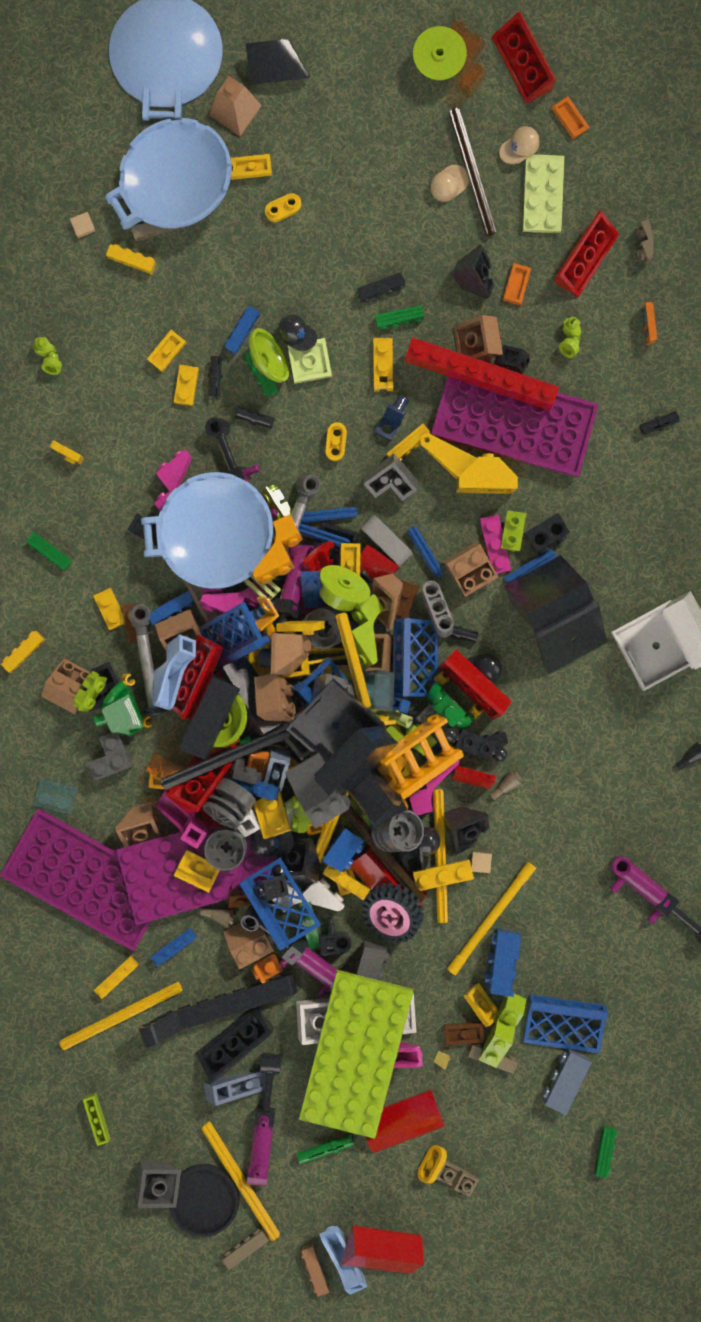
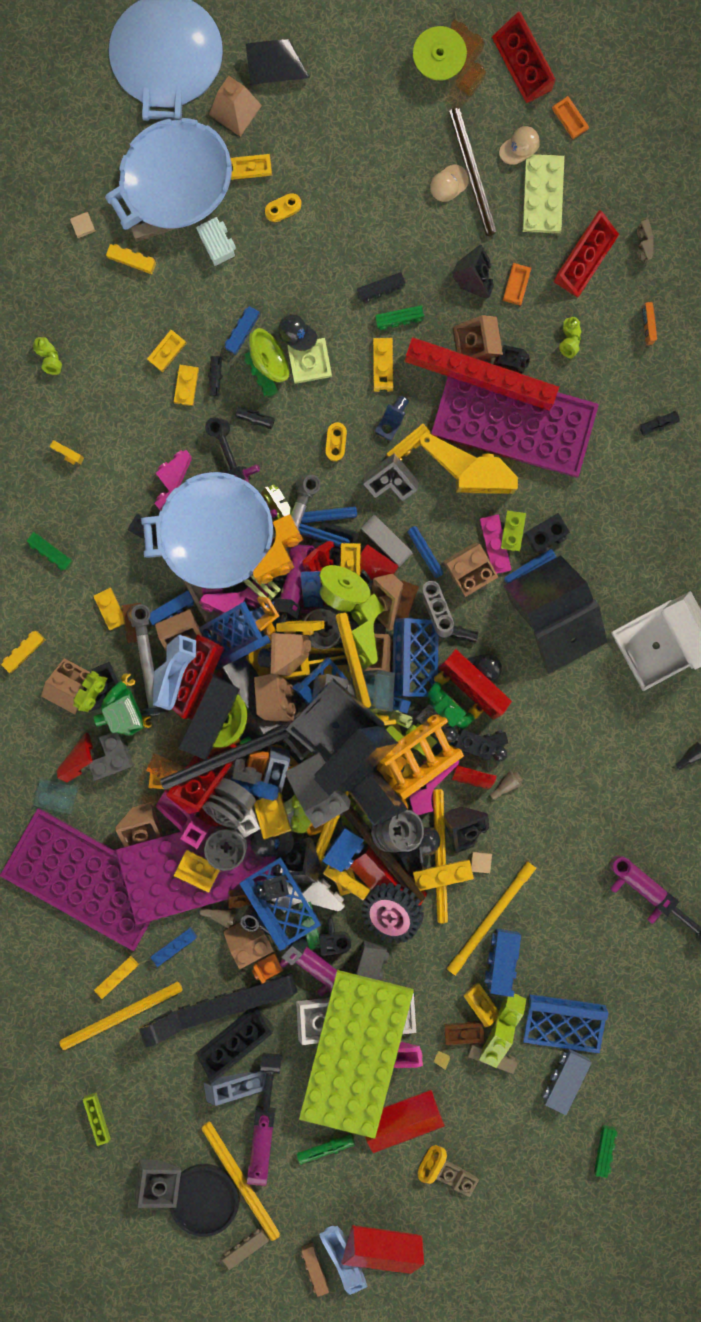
none -> red slope [57,733,93,782]
none -> light aqua brick [196,217,236,266]

